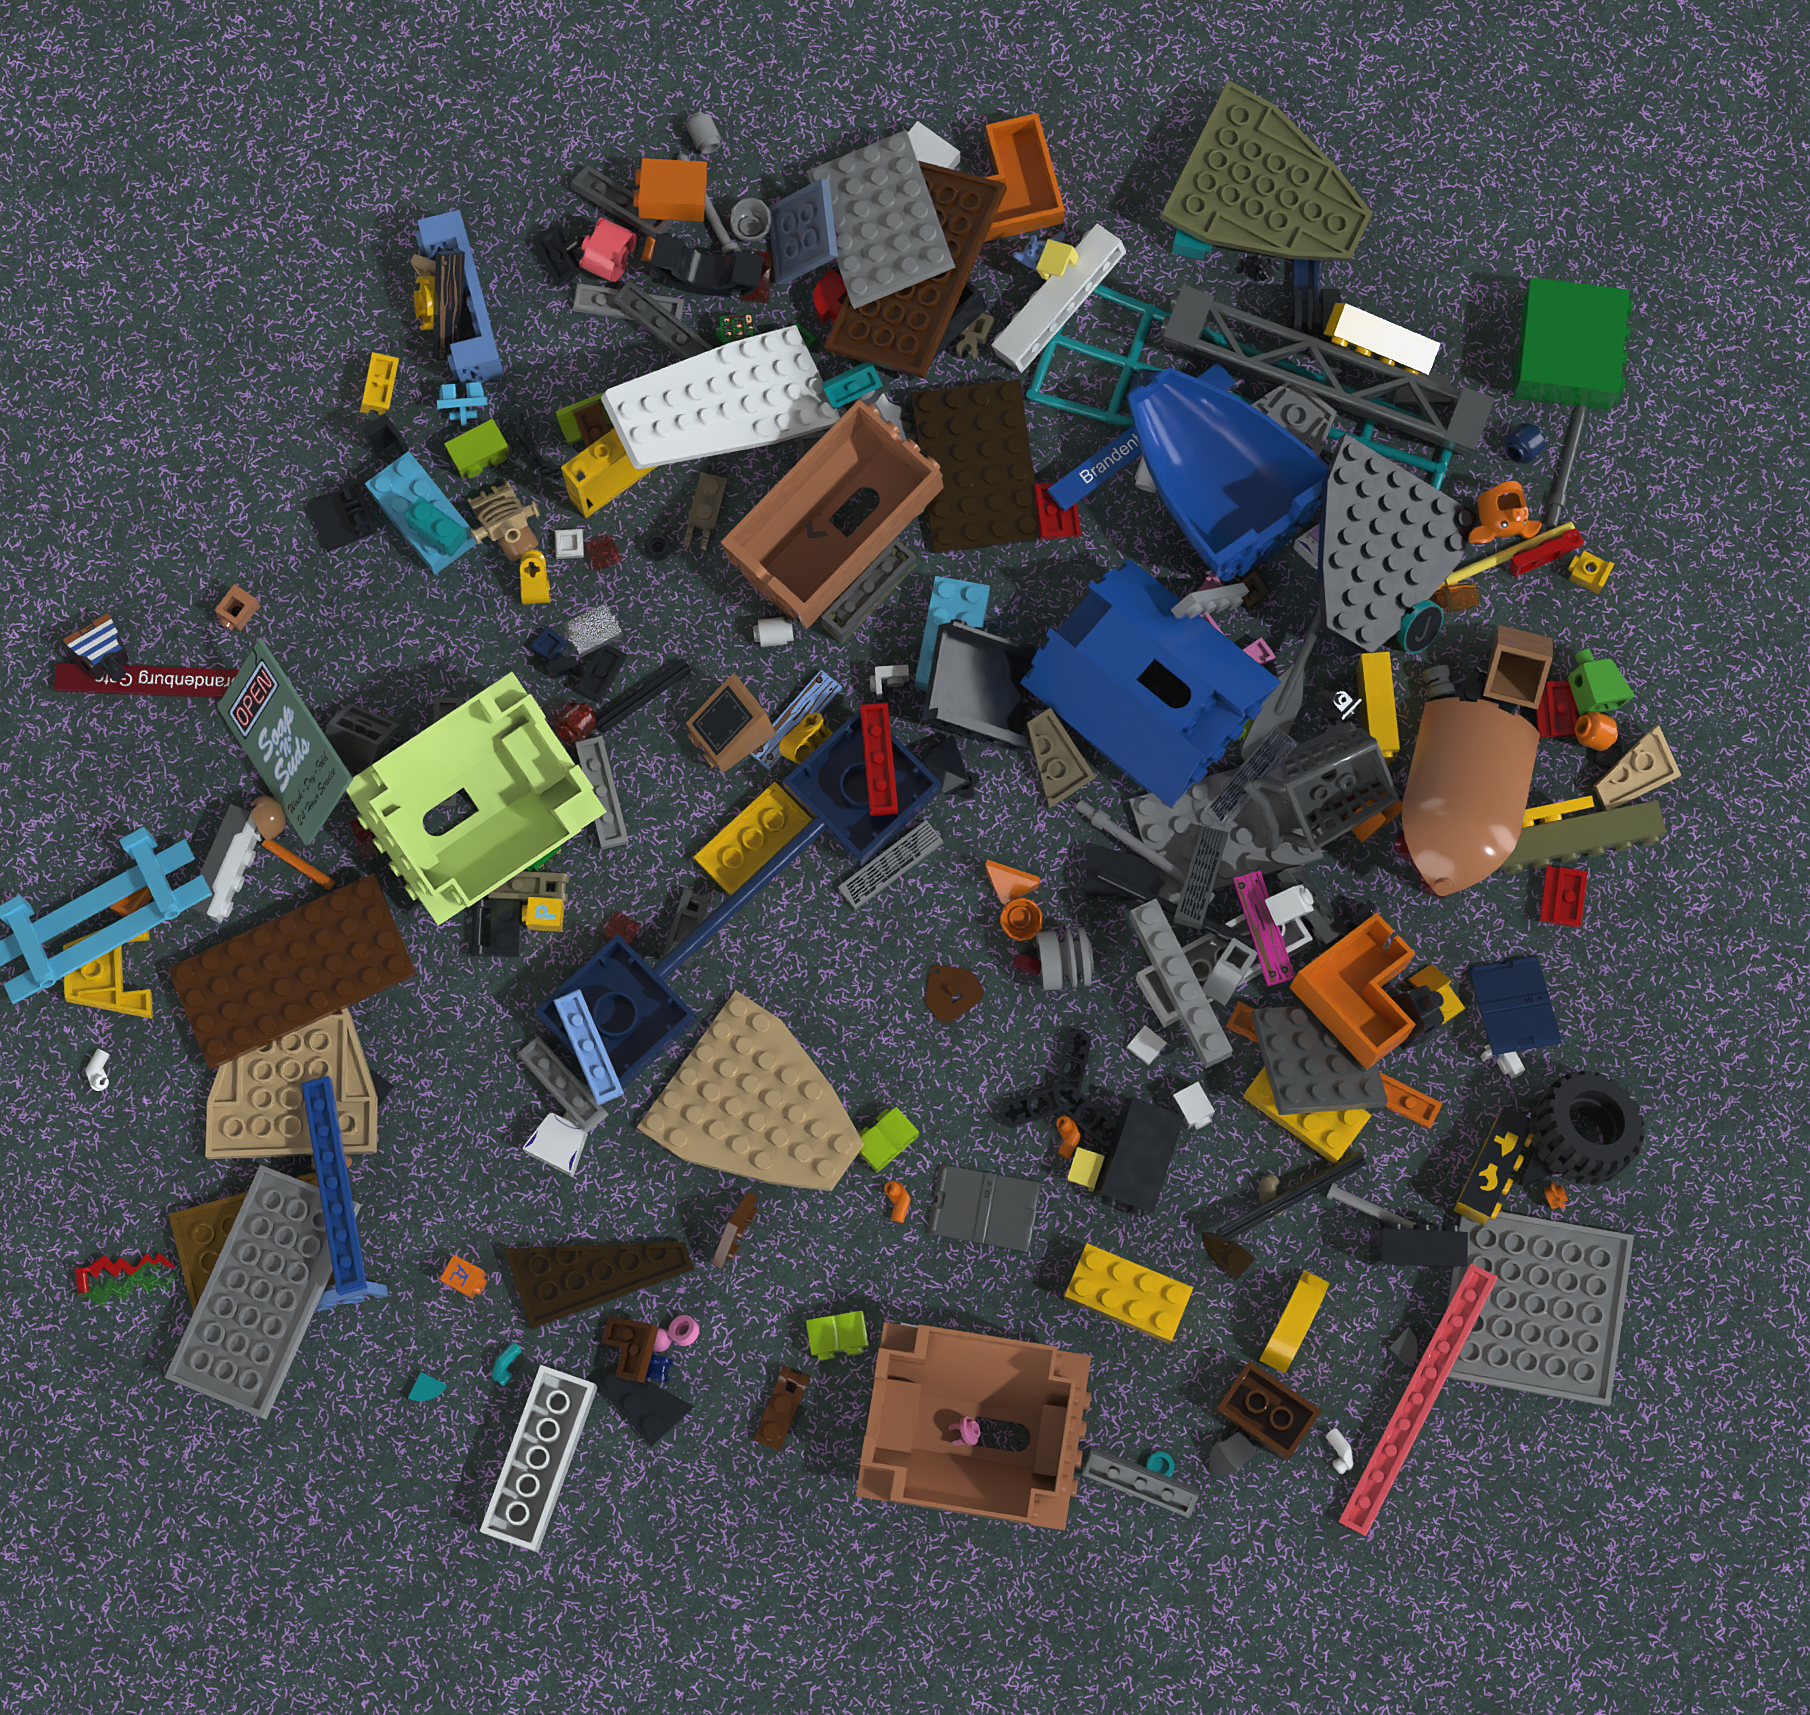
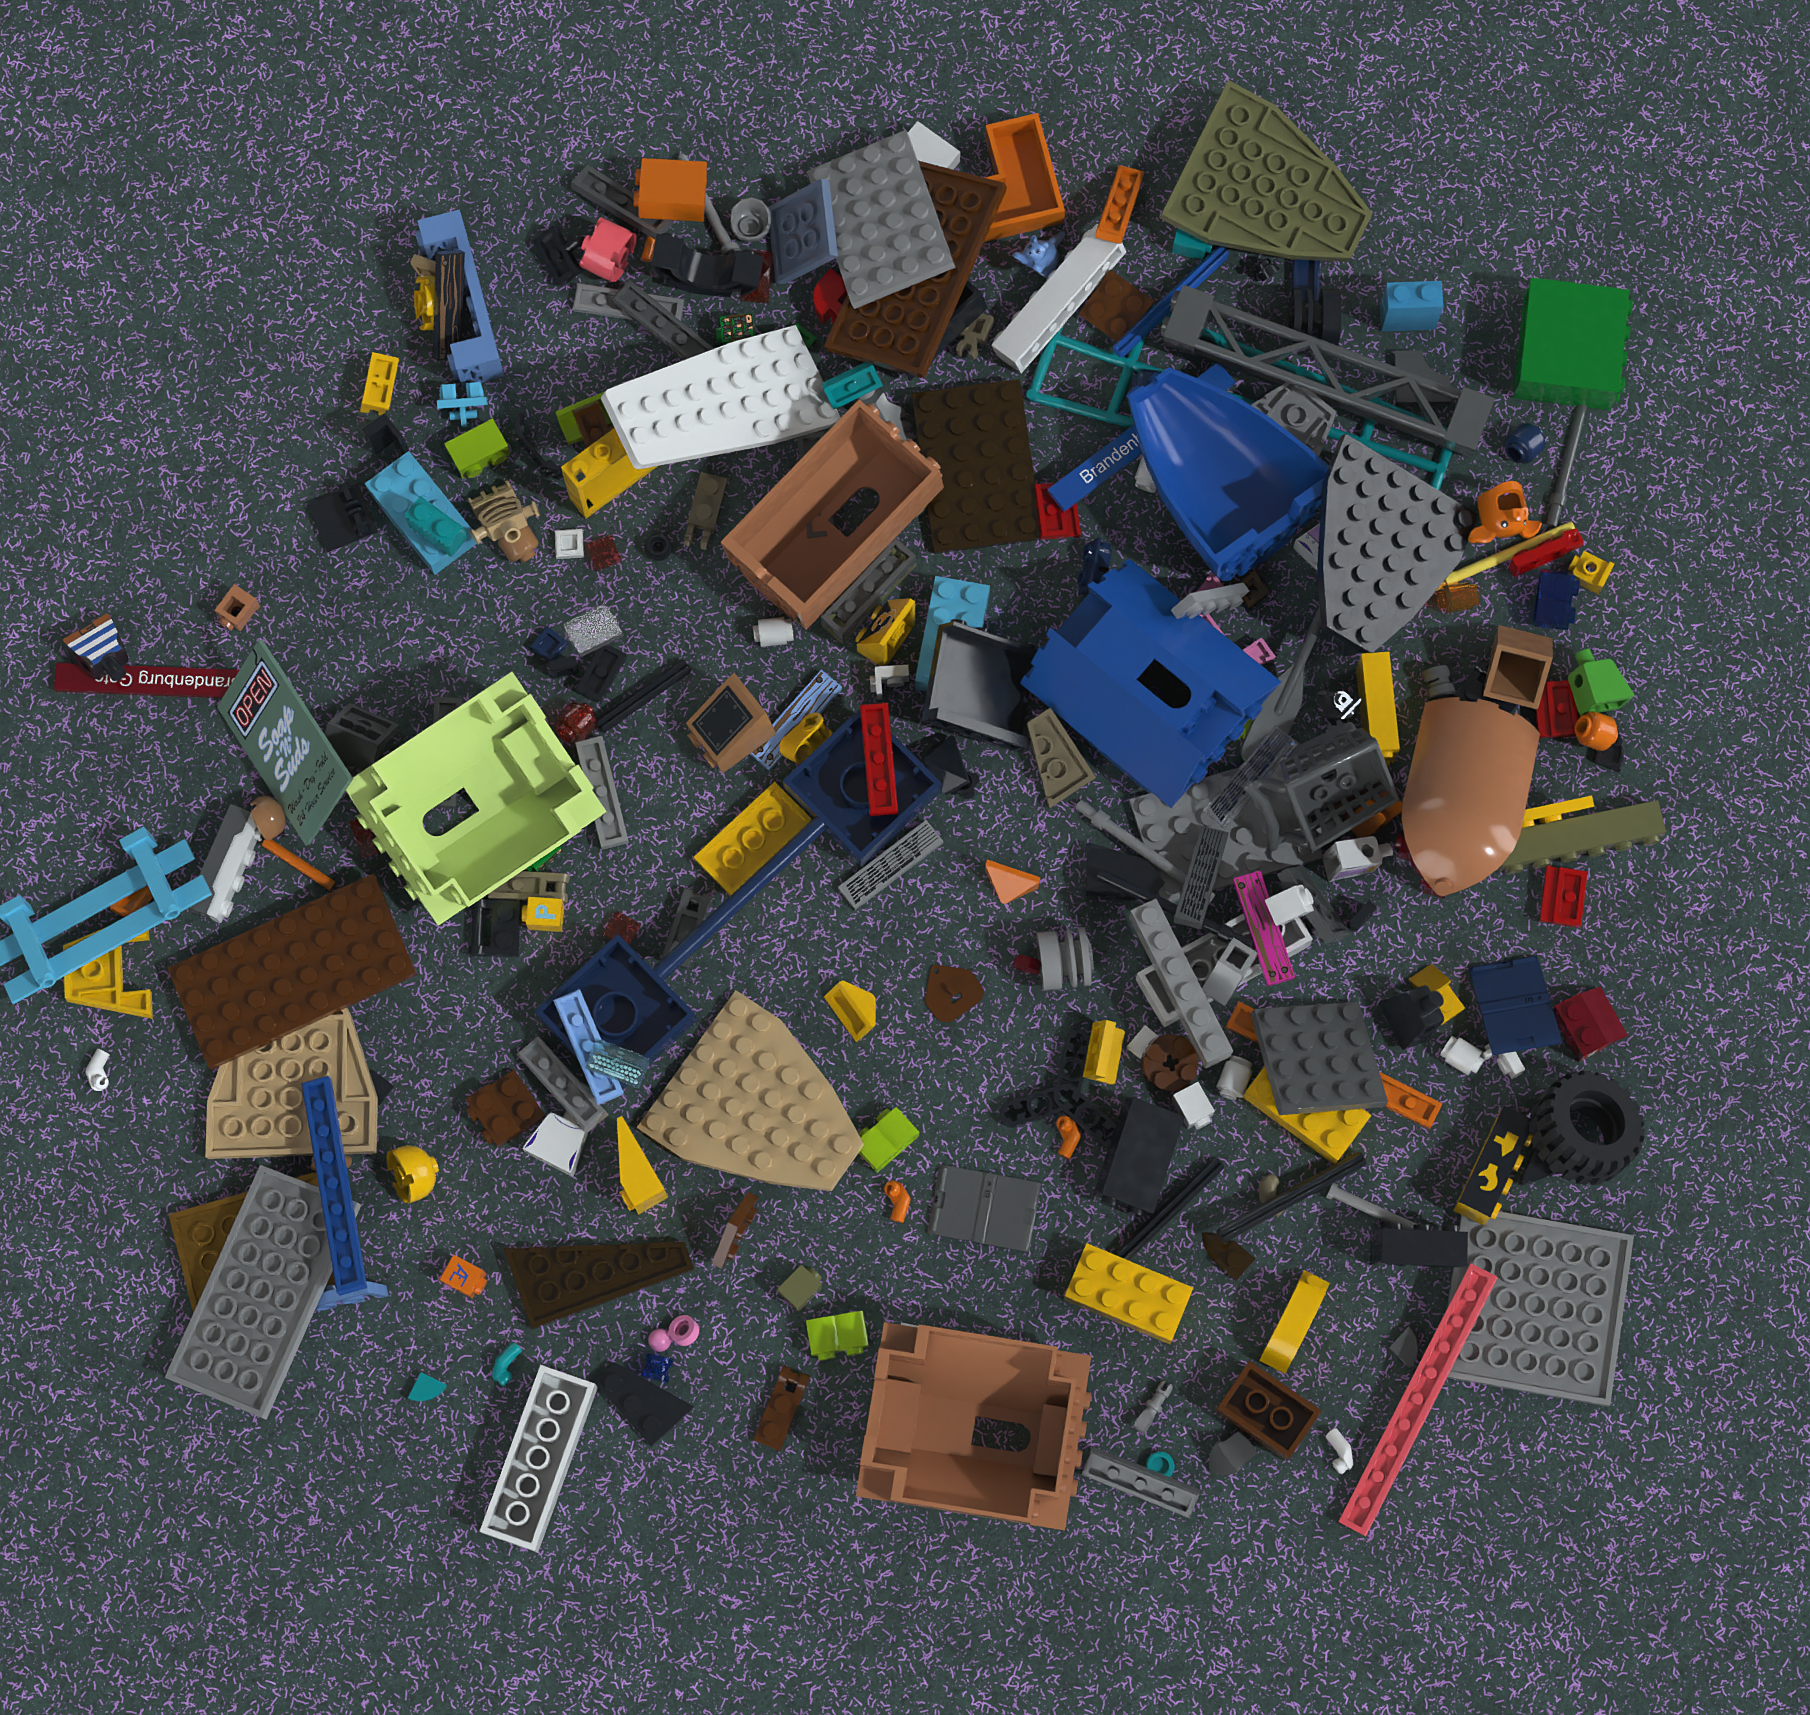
piece [74,1253,178,1308] -> none
yellow piece [520,549,551,605] -> none
reddish brown plate [601,1316,659,1383] -> none
light grey brick [686,112,721,154] -> none
bright pink plate [948,1416,980,1446] -> none
orange hair [1000,898,1042,941] -> none
light yellow panel [1036,239,1079,280] -> none
light yellow panel [1067,1147,1105,1192] -> none
orange piece [1289,913,1416,1070] -> none
brick [1324,303,1440,375] -> none
tile [1397,600,1444,654] -> none
orange plate [1544,1181,1568,1209] -> none
tan wing [1593,725,1681,811] -> none
none -> yellow cylinder [386,1145,439,1204]
none -> reddish brown plate [465,1070,546,1148]
none -> clear light blue slope [585,1038,650,1089]
none -> yellow slope [617,1116,668,1215]
none -> olive brick [777,1264,823,1312]
none -> yellow slope [824,980,876,1042]
none -> yellow slope [855,598,915,666]
none -> dark blue hinge [1077,537,1112,595]
none -> reddish brown plate [1079,269,1155,342]
none -> yellow panel [1083,1020,1125,1085]
none -> orange tile [1095,165,1145,244]
none -> blue axle [1112,246,1229,357]
none -> black axle [1115,1157,1224,1261]
none -> light grey piece [1134,1380,1173,1434]
none -> reddish brown plate [1141,1034,1198,1091]
none -> white brick [1216,1056,1252,1100]
none -> white torso [1323,836,1393,882]
none -> dark azure brick [1380,281,1443,331]
none -> white brick [1440,1036,1485,1075]
none -> clear blue brick [1533,569,1579,630]
none -> dark red slope [1553,986,1628,1062]

